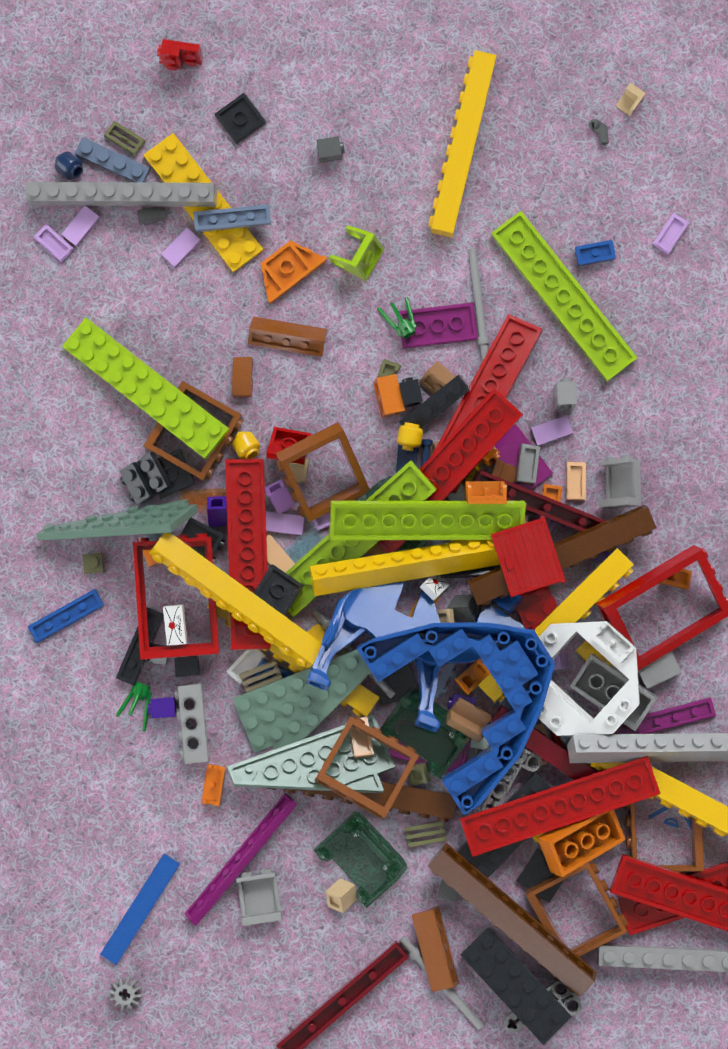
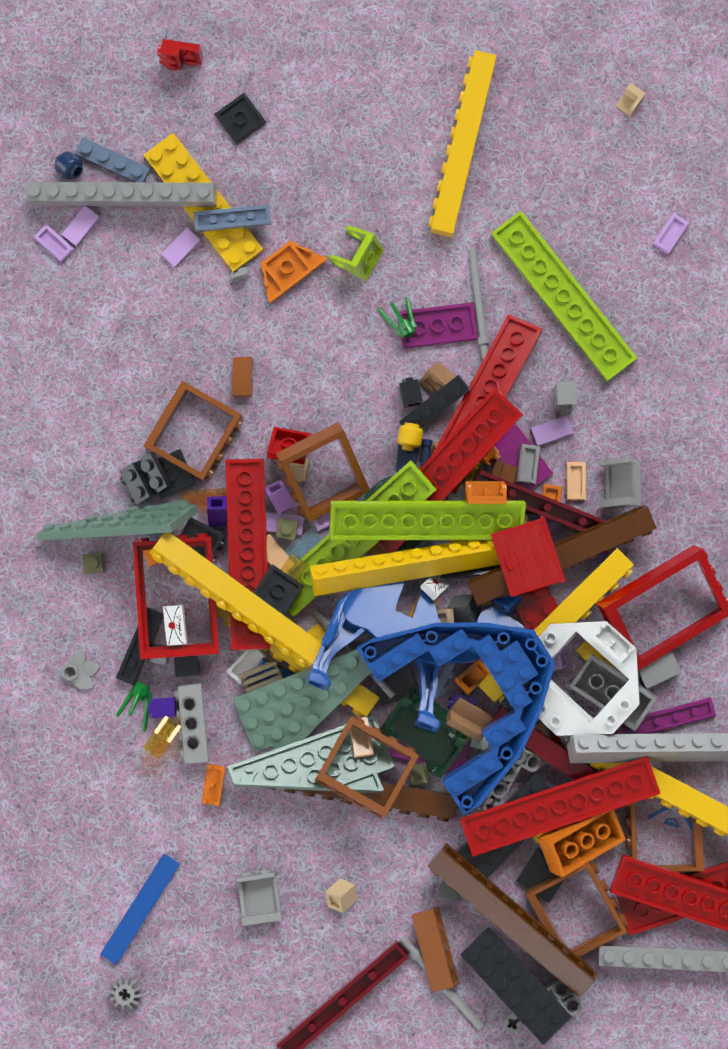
blue tile [27,589,105,643] -> none
lime plate [62,317,230,460] -> none
olive tile [104,121,146,157] -> none
dark grey cone [137,207,165,226] -> none
magenta tile [185,793,297,926] -> none
yellow head [232,431,260,459] -> none
dark orange panel [248,317,327,357] -> none
clear green windscreen [314,811,408,908] -> none
dark grey brick [316,136,345,163] -> none
orange hinge [373,374,405,418] -> none
olive tile [377,359,401,377] -> none
olive tile [405,821,447,847] -> none
blue plate [574,240,616,267] -> none
dark grey arm [589,119,609,145] -> none
orange slope [659,569,692,590] -> none
none -> light grey plate [61,651,100,689]
none -> clear yellow slope [143,715,181,759]
none -> light grey tile [230,267,249,281]
none -> olive plate [276,518,298,541]
none -> clear yellow tile [281,553,308,580]

